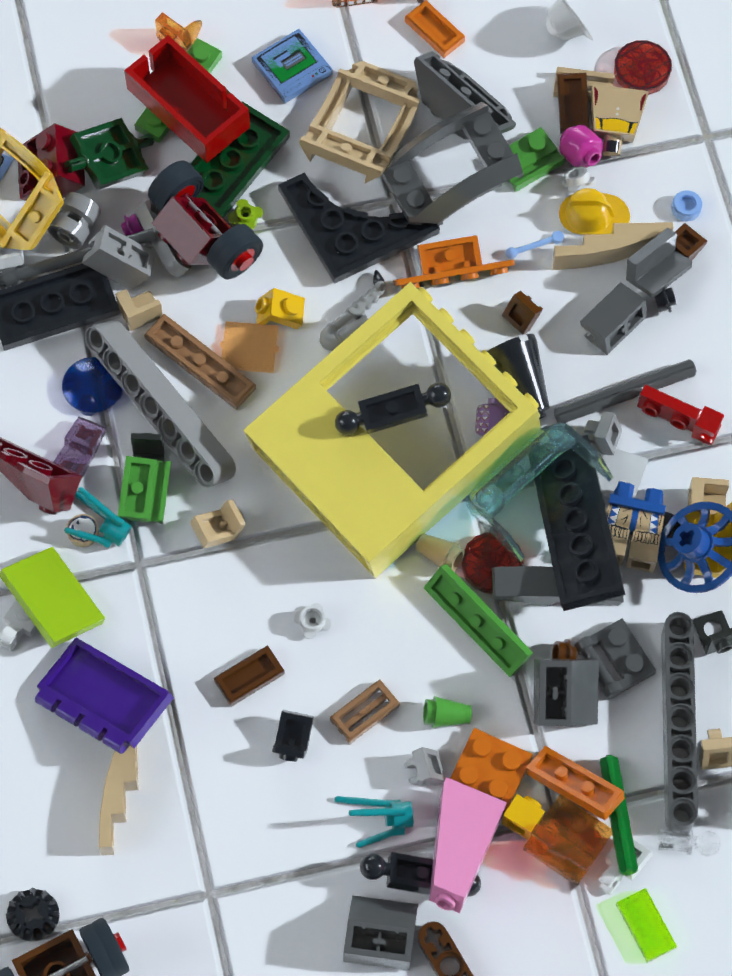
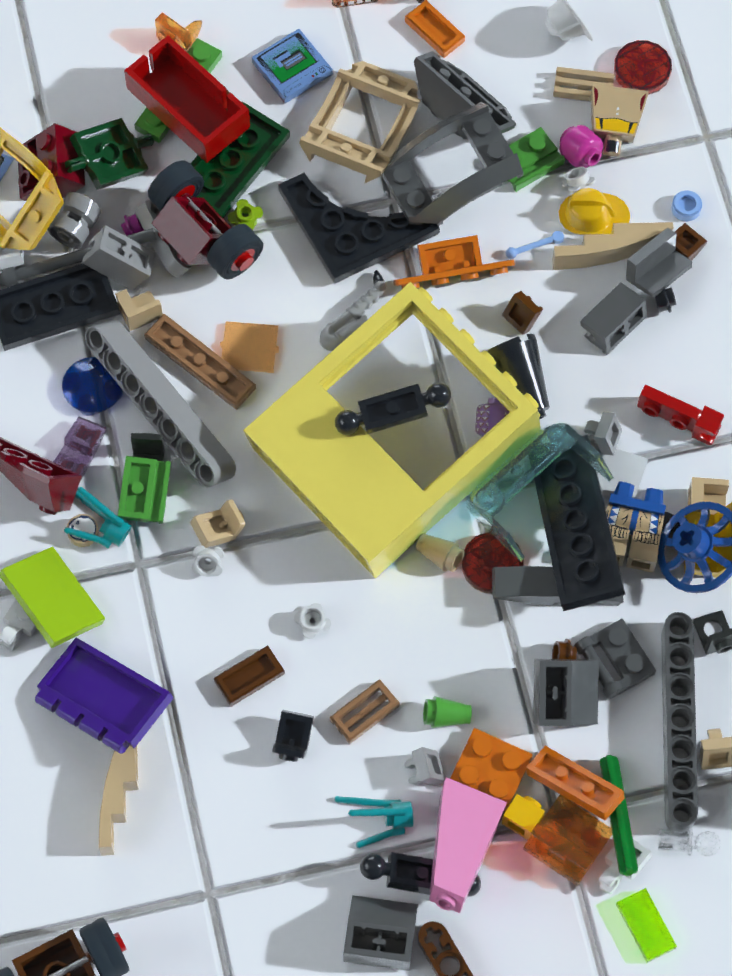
black gear [6,887,60,941] -> none
yellow bracket [255,288,305,329] -> none
bright green plate [424,564,533,677] -> none
dark grey axle [553,359,697,424] -> none
reddish brown tile [557,73,590,134] -> none
none -> white plate [192,545,224,577]

